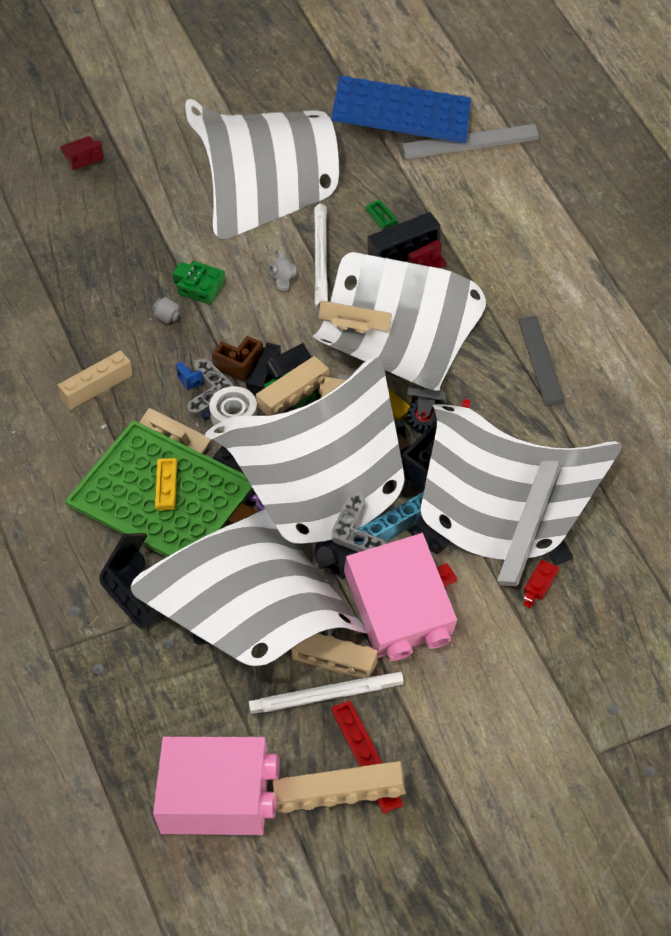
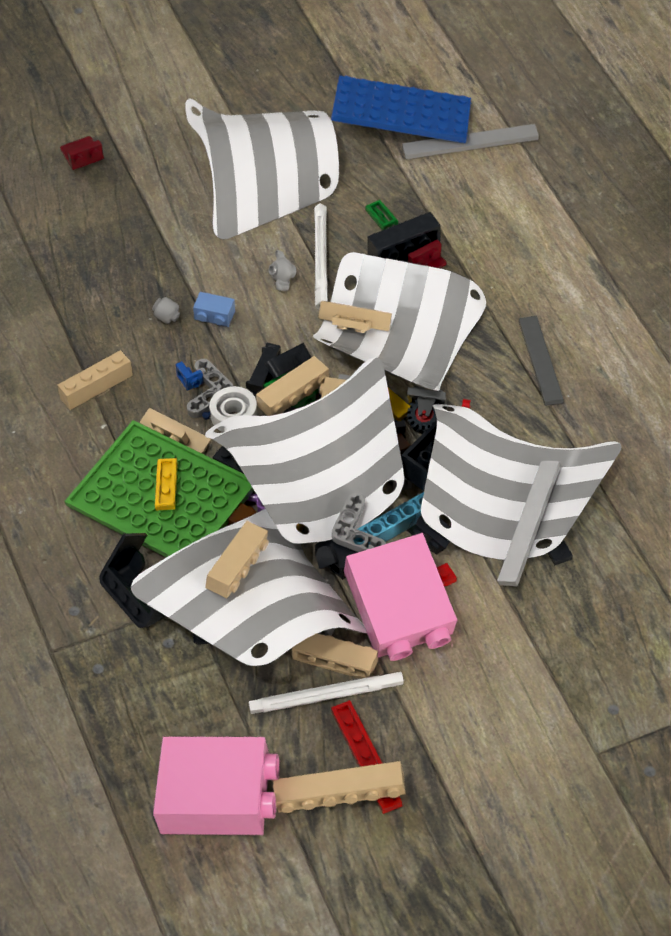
green piece [173,261,226,305] -> none
reddish brown brick [212,336,263,382] -> none
red plate [523,559,559,608] -> none
none -> medium blue brick [193,292,235,327]
none -> tan brick [205,521,269,598]

